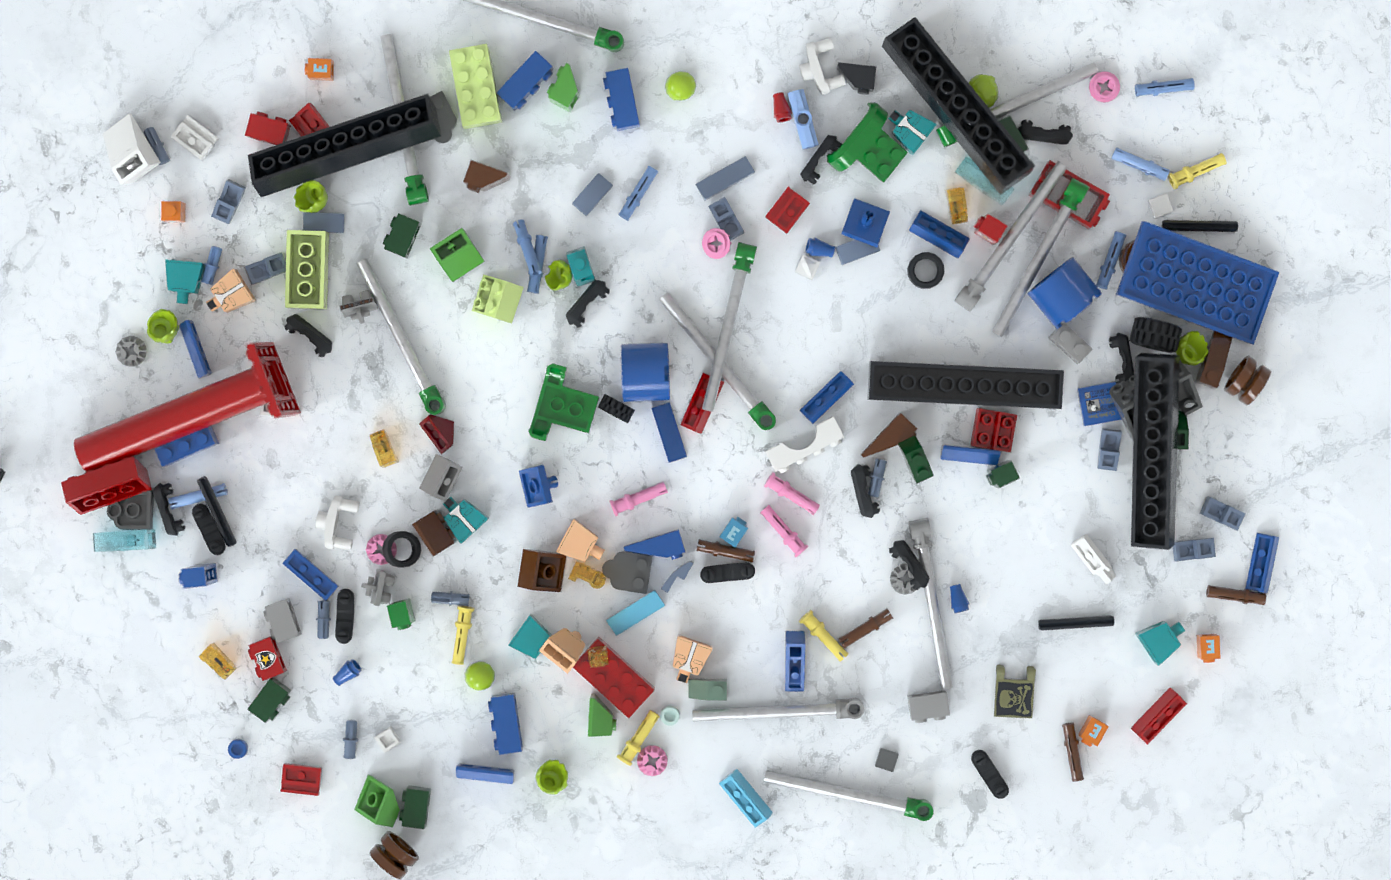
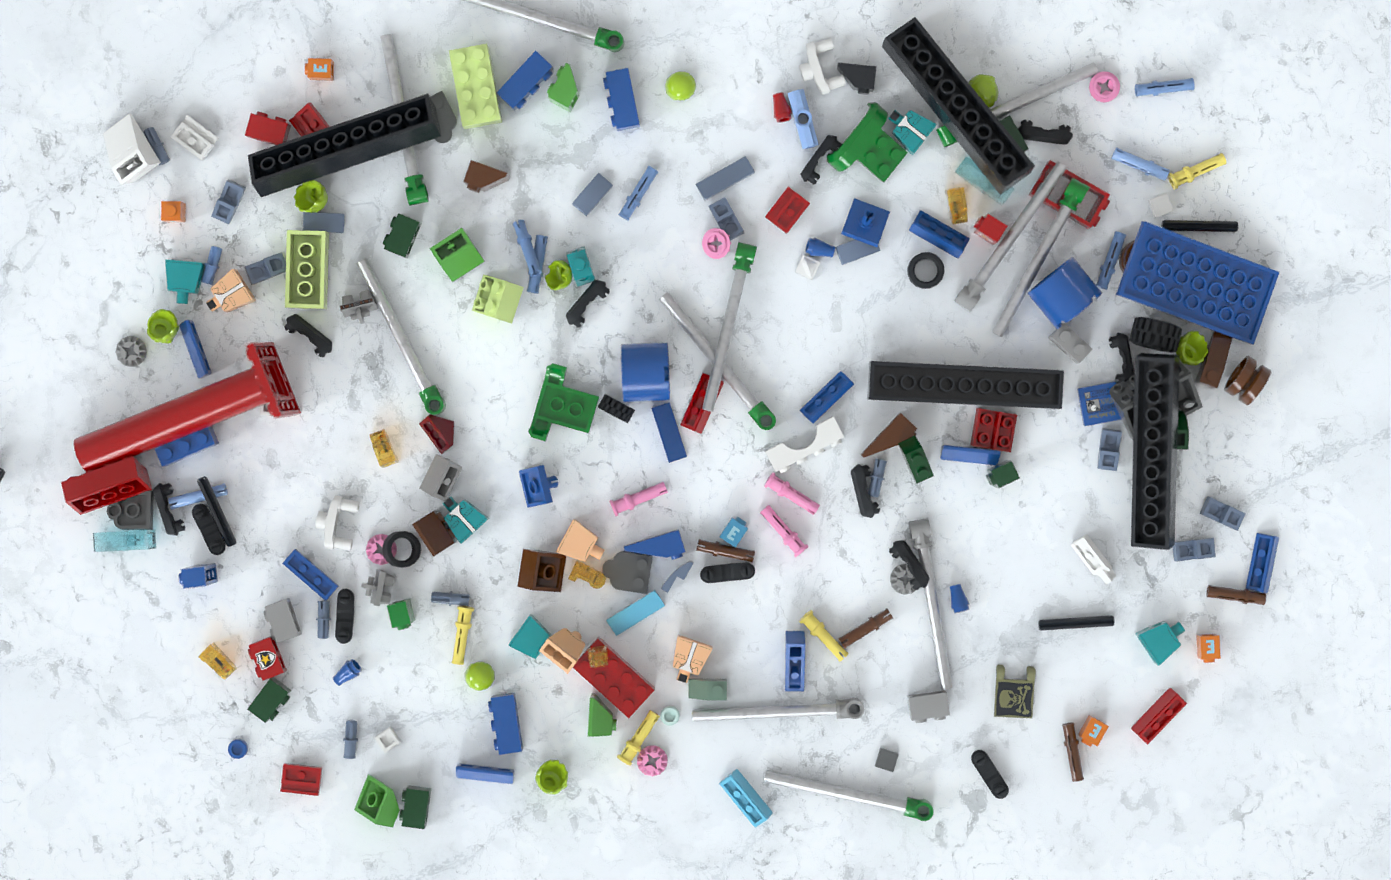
reddish brown wheel [369,831,419,879] -> none

